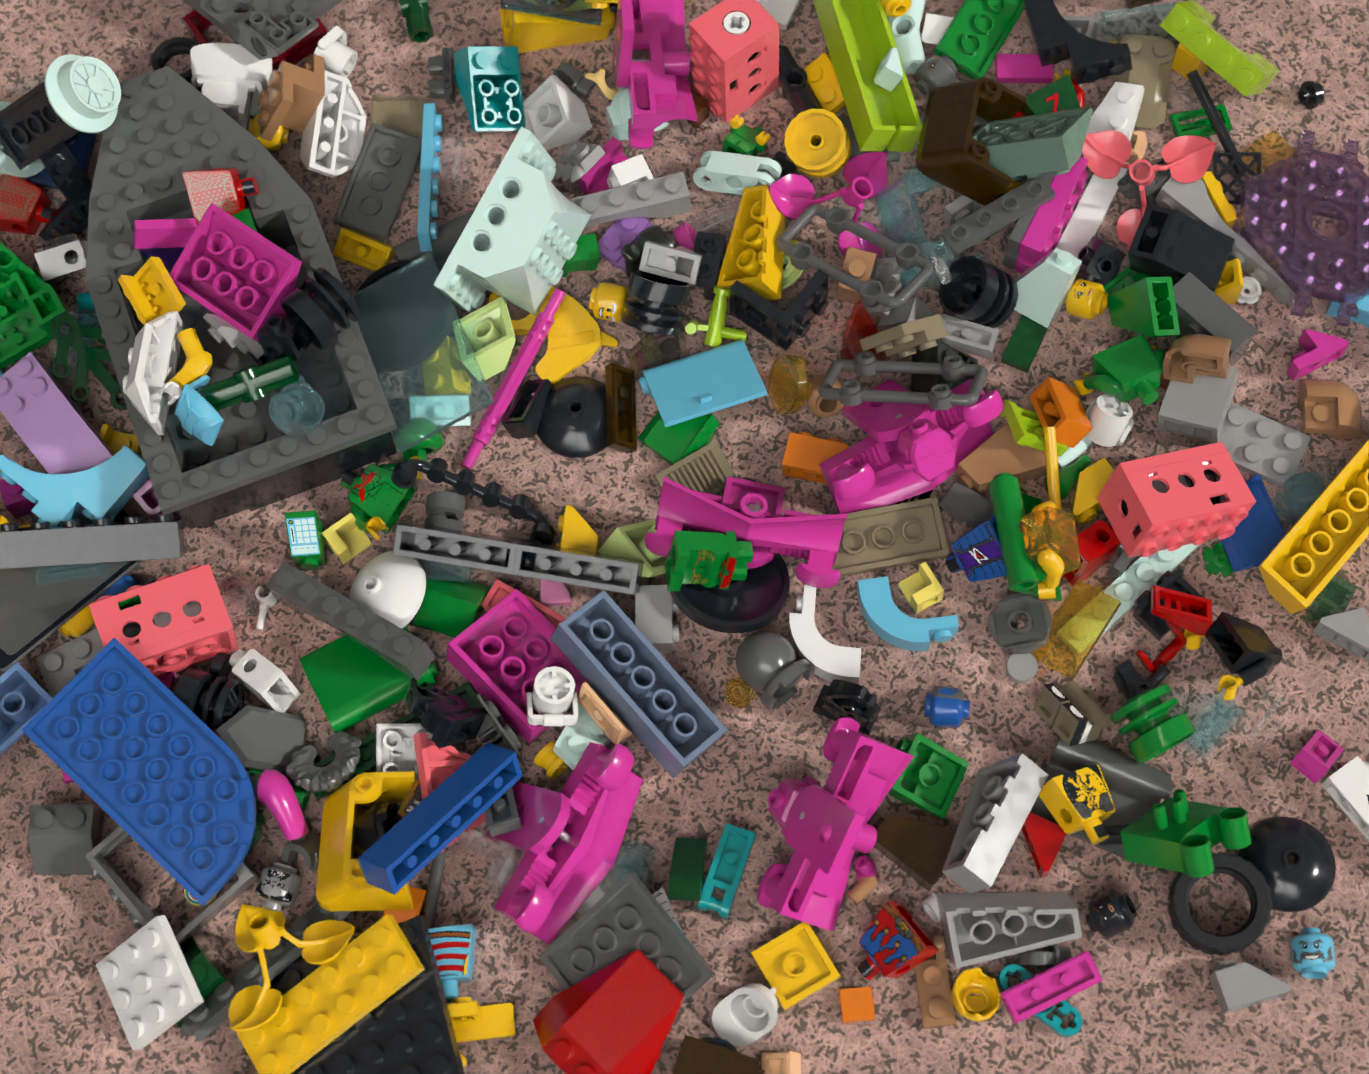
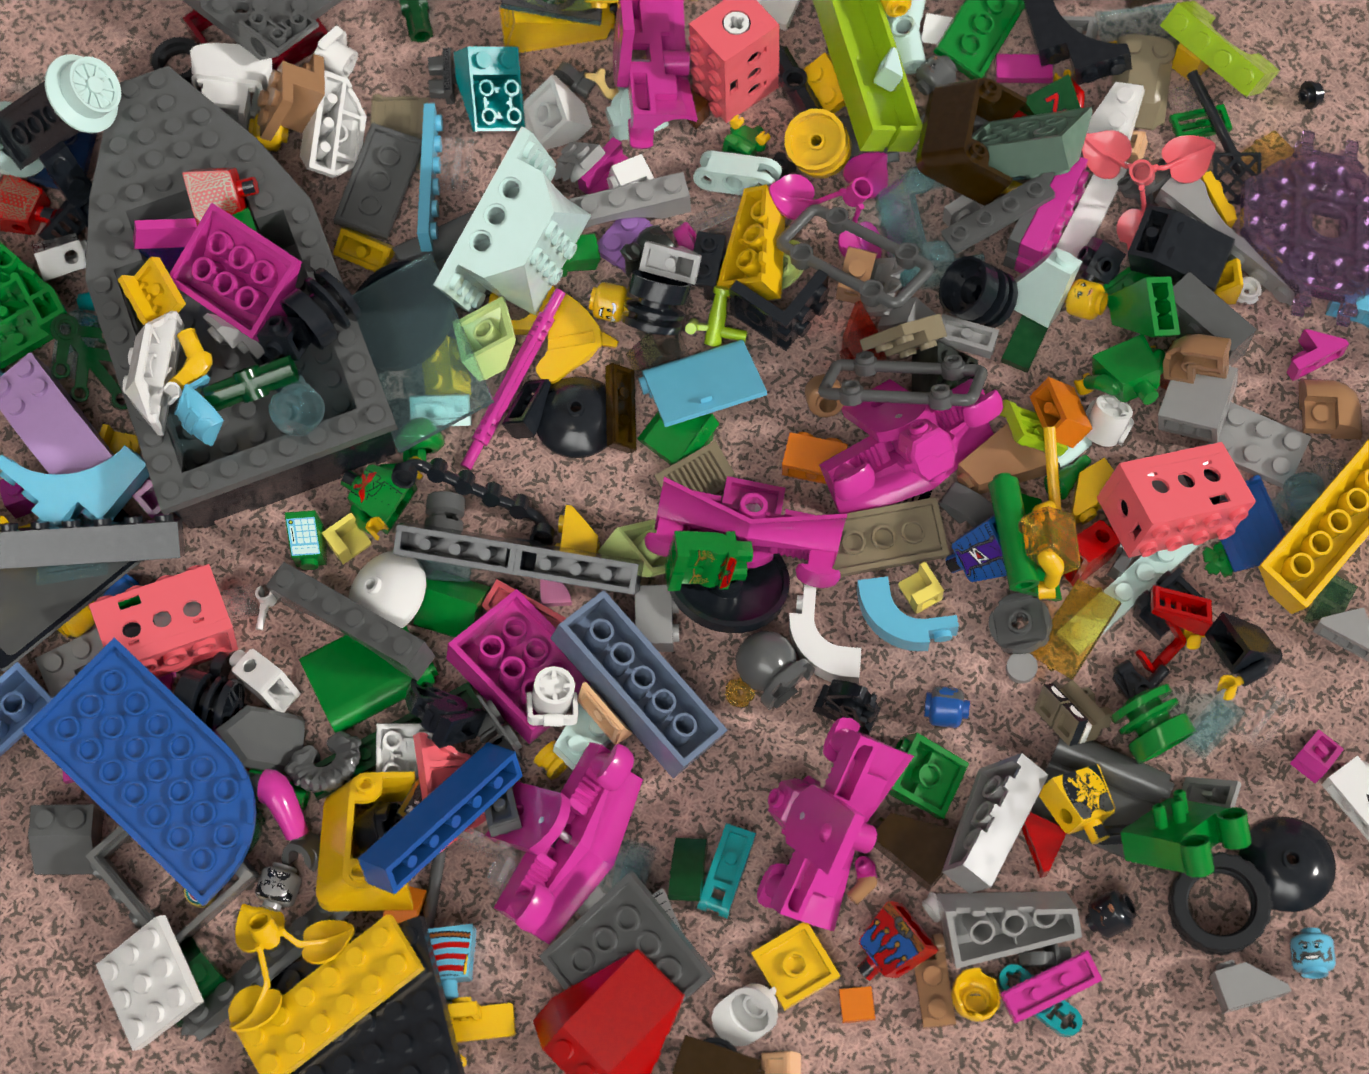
clear yellow tile [768,355,812,414] -> none
clear tile [930,254,952,285] -> none
none -> light grey slope [1182,777,1242,808]

